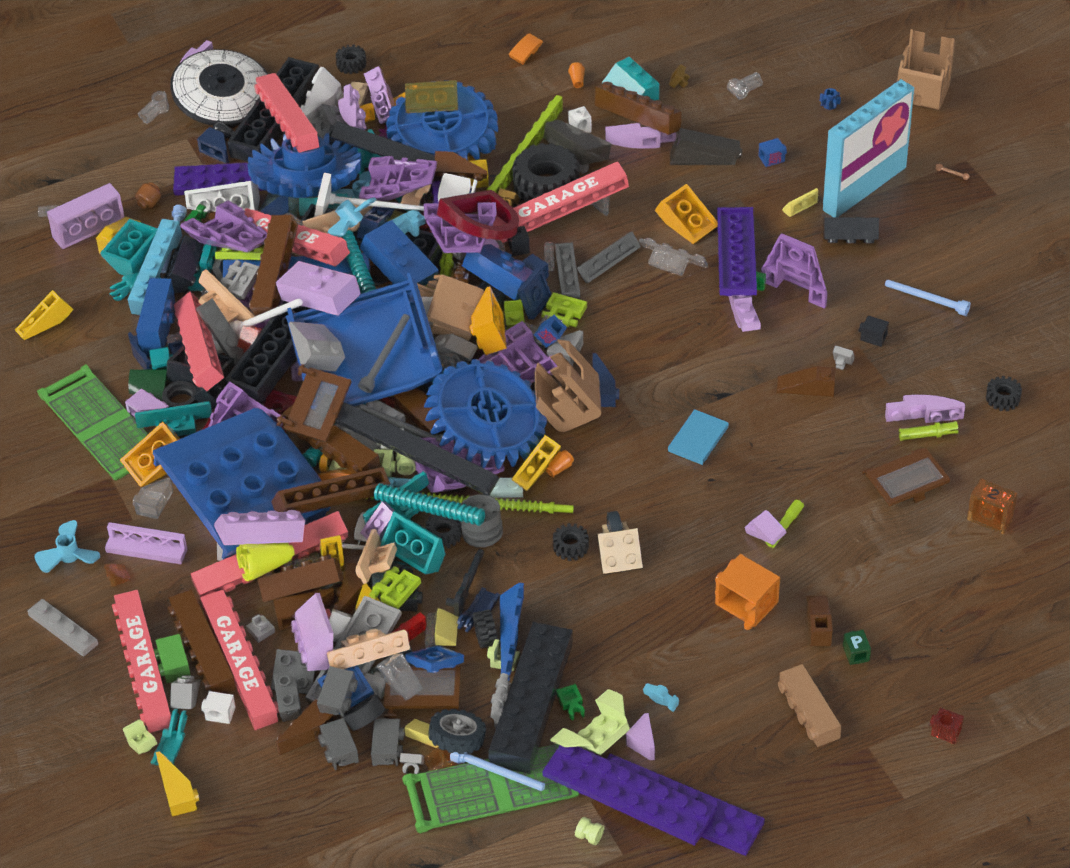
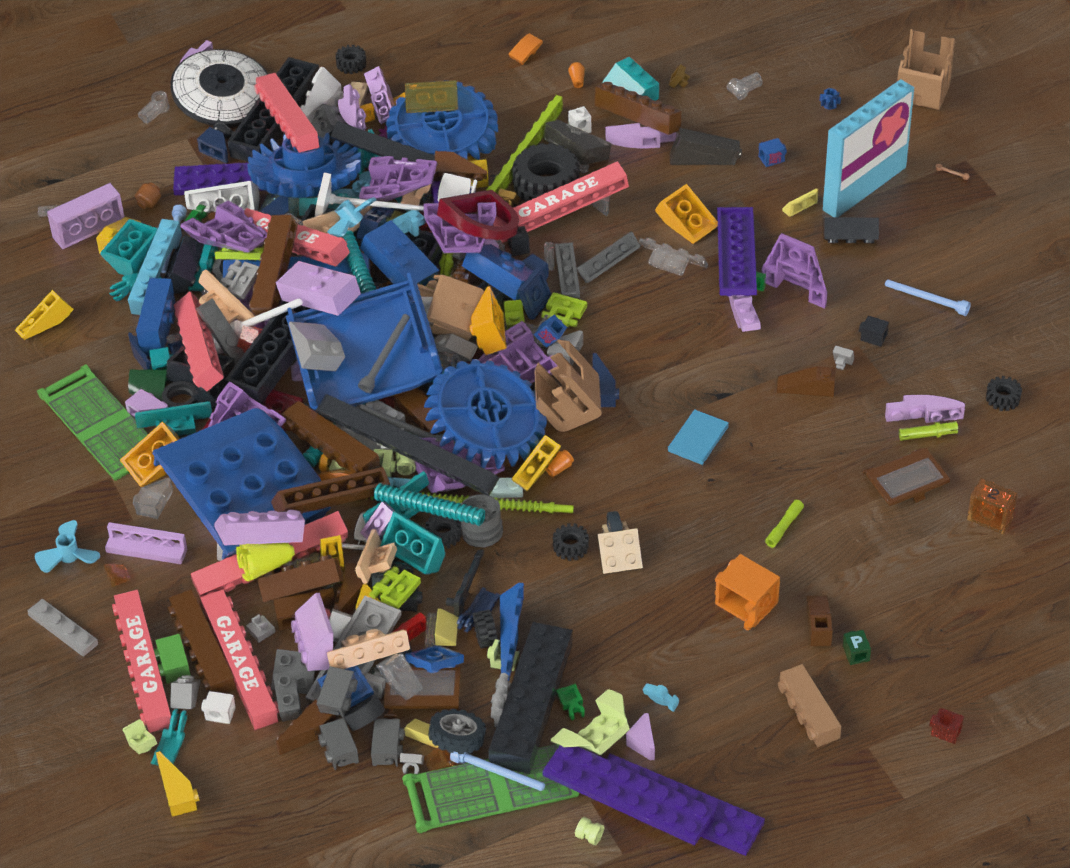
reddish brown piece [276,364,352,443] -> none
lavender slope [744,510,787,545] -> none

